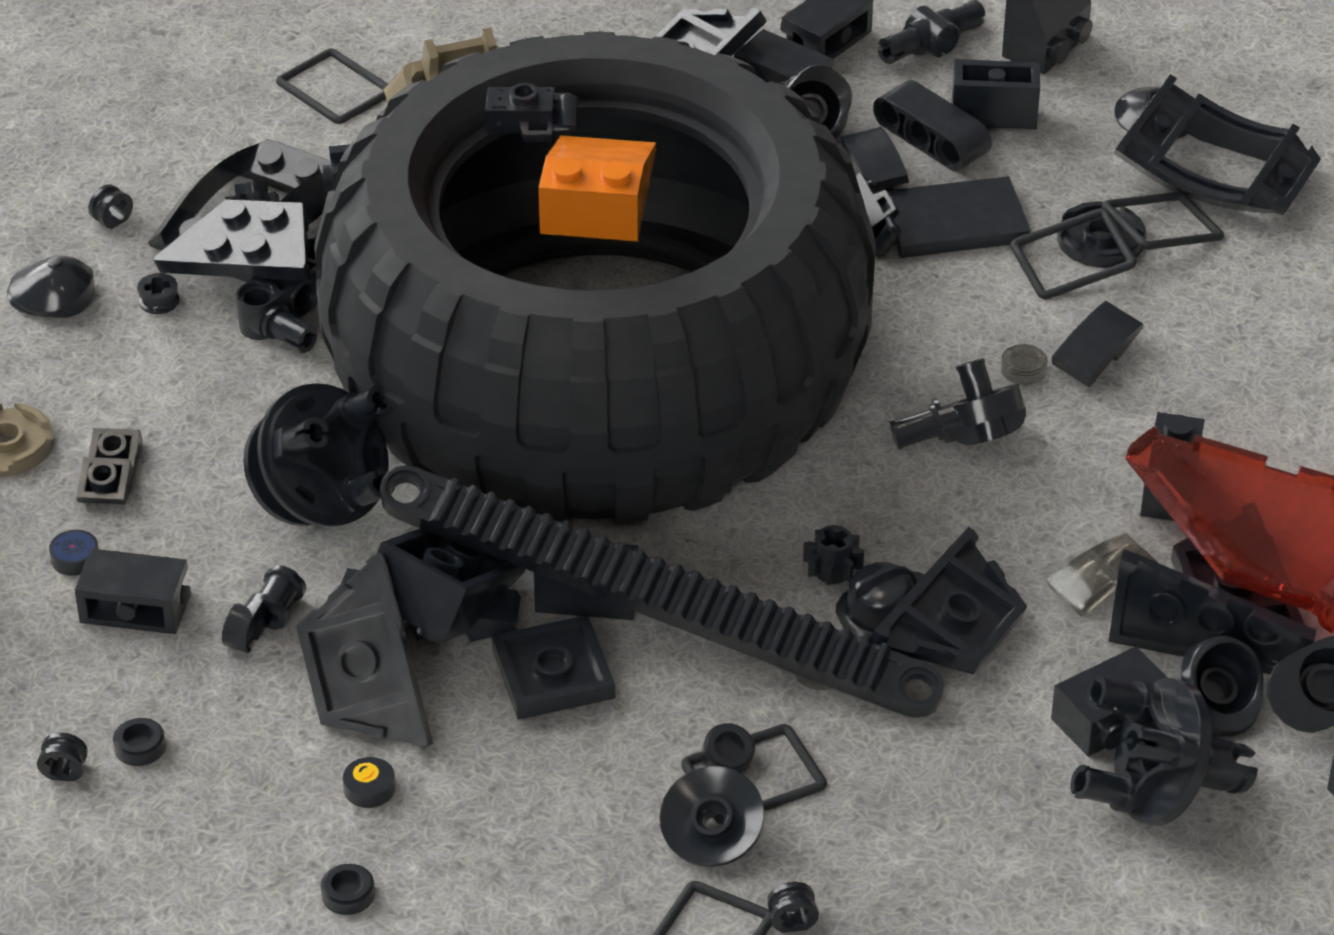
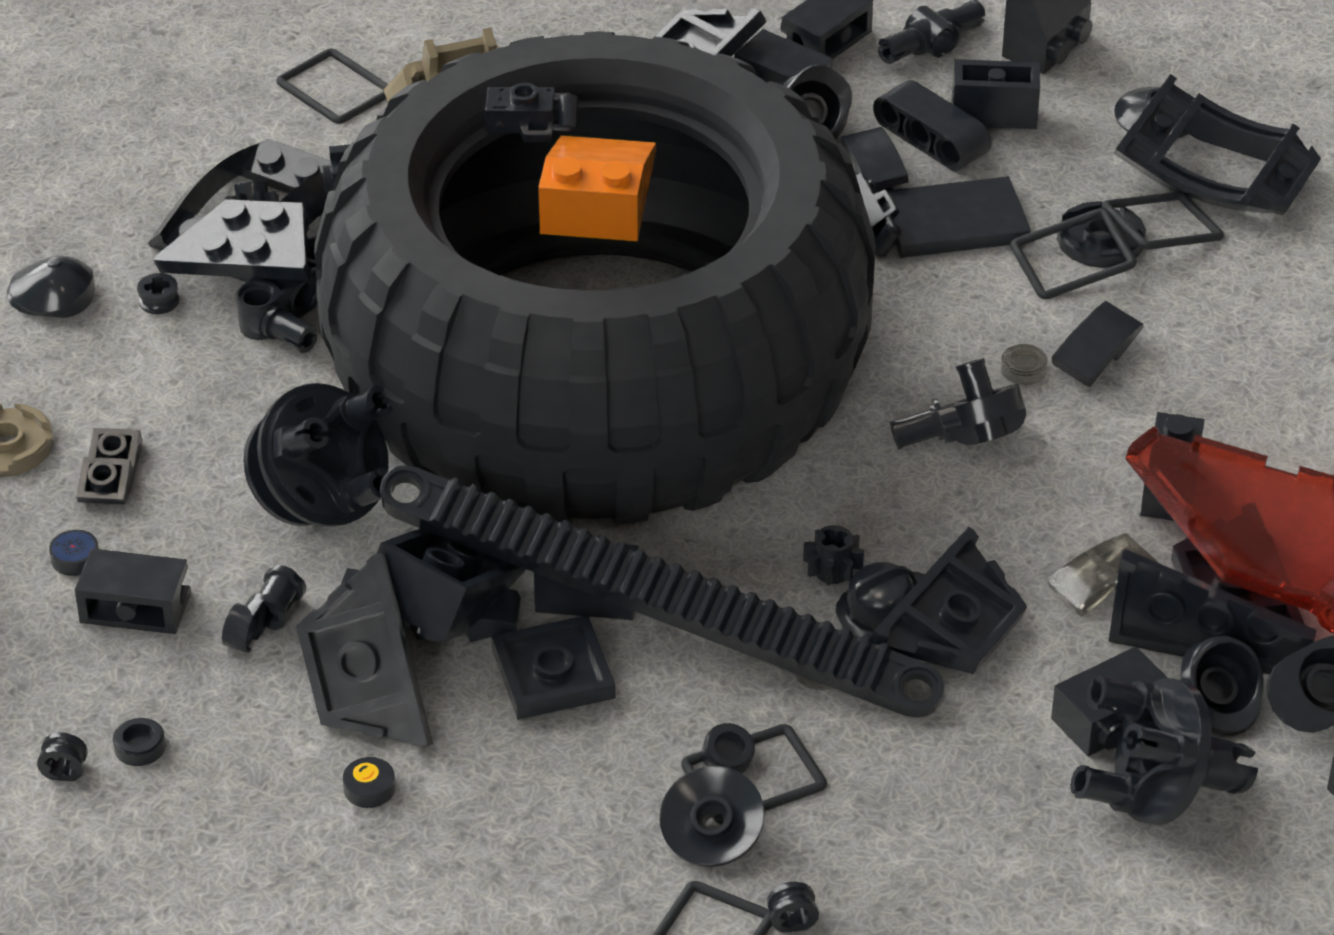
black bush [88,184,133,229] -> none
black tile [321,864,375,915] -> none

